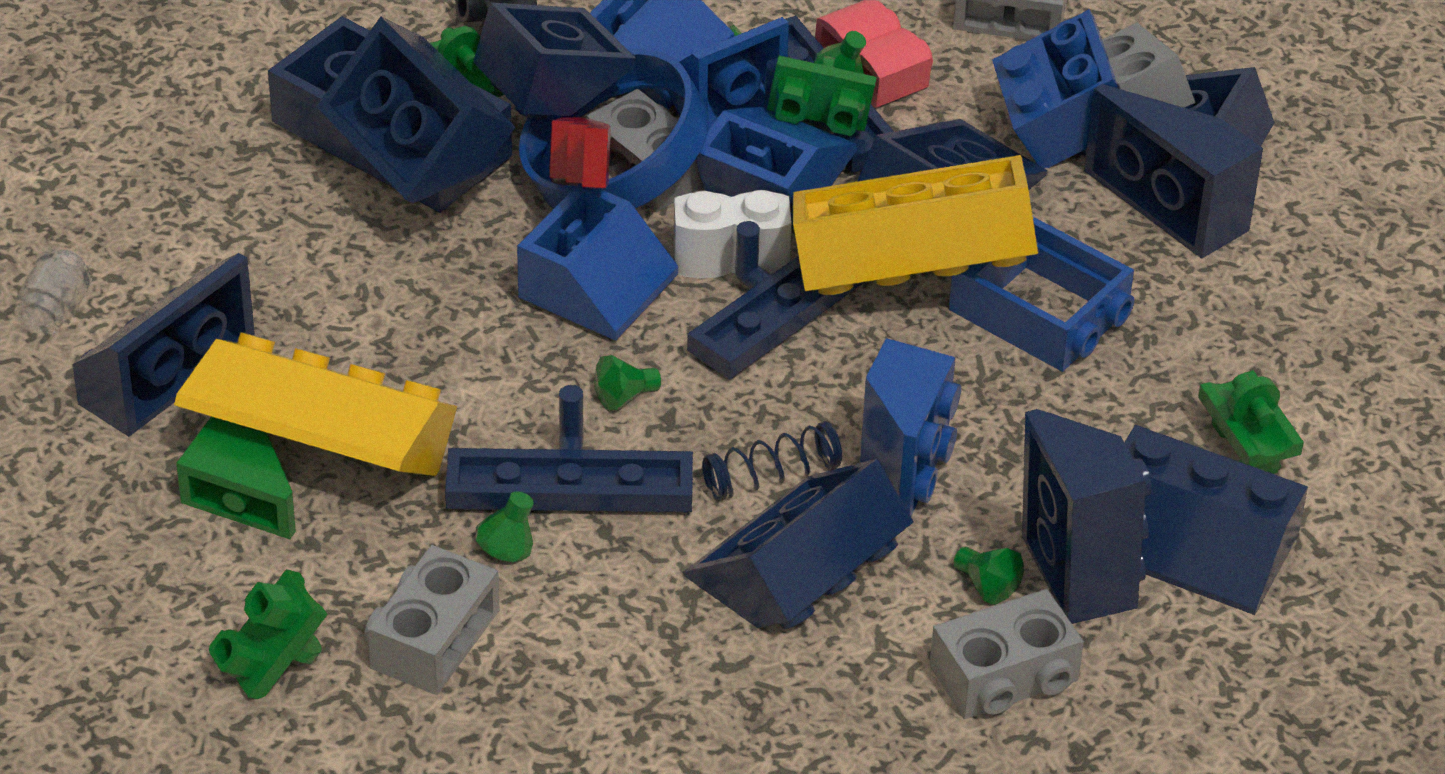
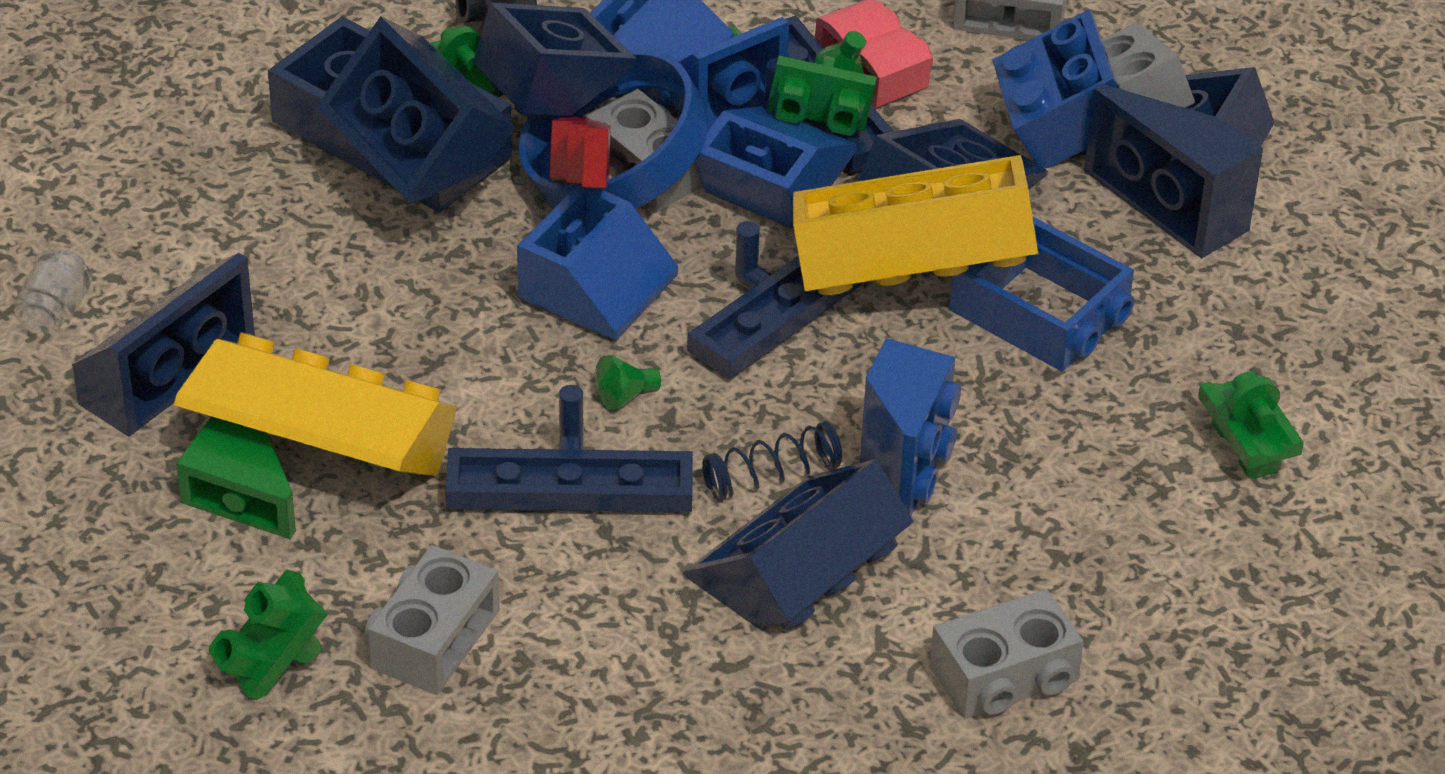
green rock [475,491,534,562] -> none
white brick [673,190,791,278] -> none
green rock [954,546,1024,605] -> none
dark blue slope [1022,409,1152,624] -> none
dark blue slope [1125,425,1308,615] -> none

